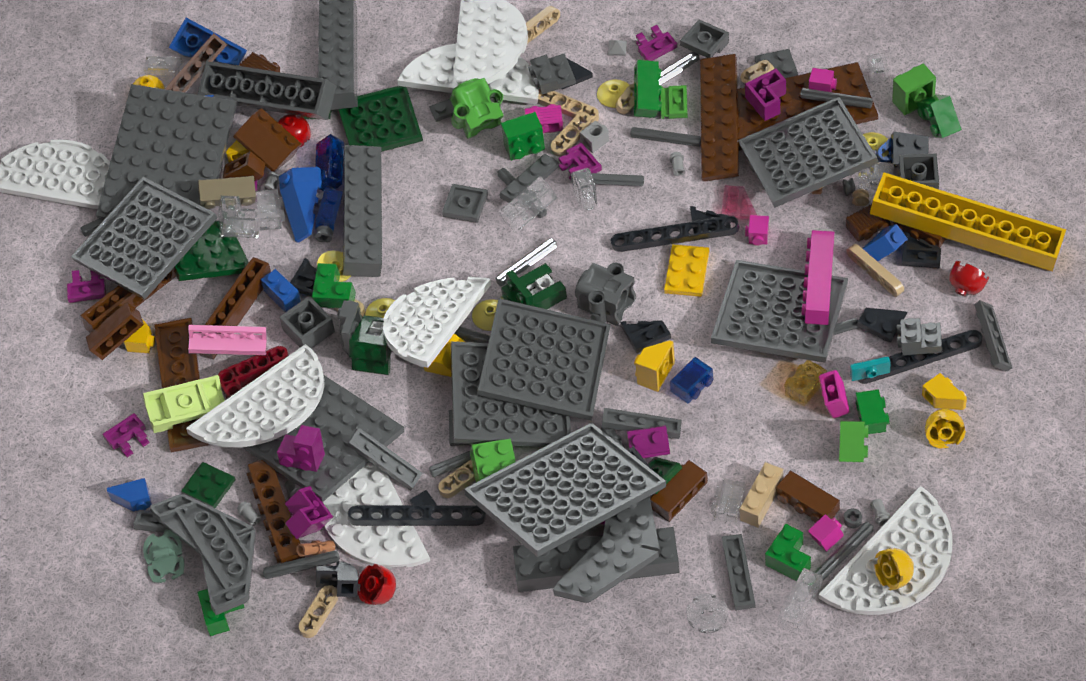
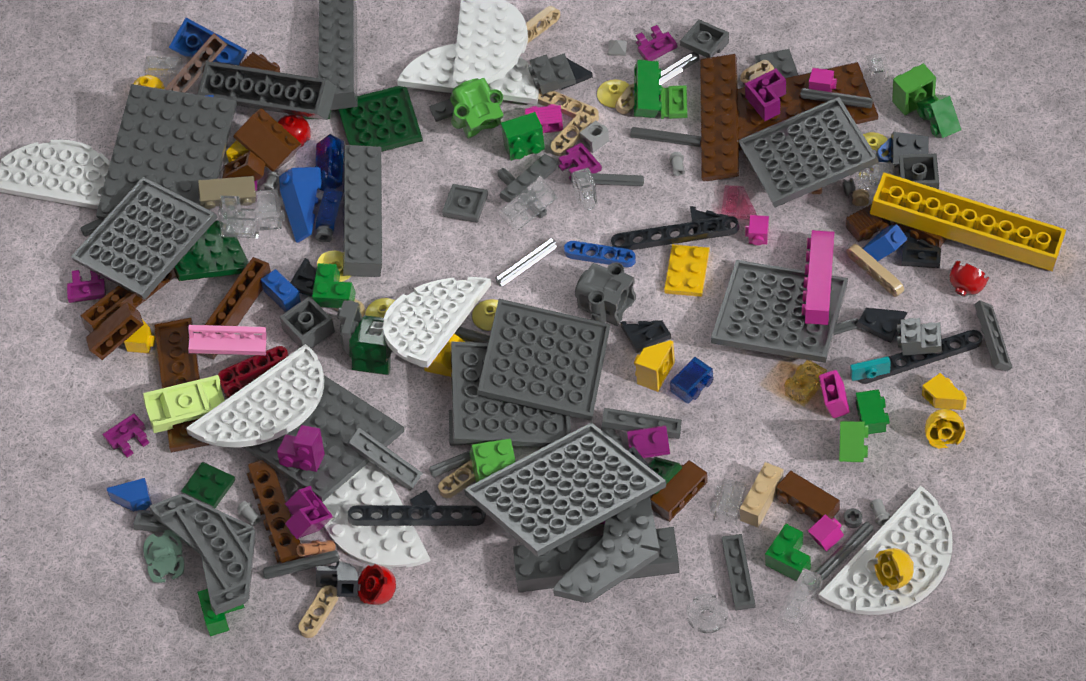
dark green brick [501,263,567,309] -> none
none -> blue beam [564,241,636,268]

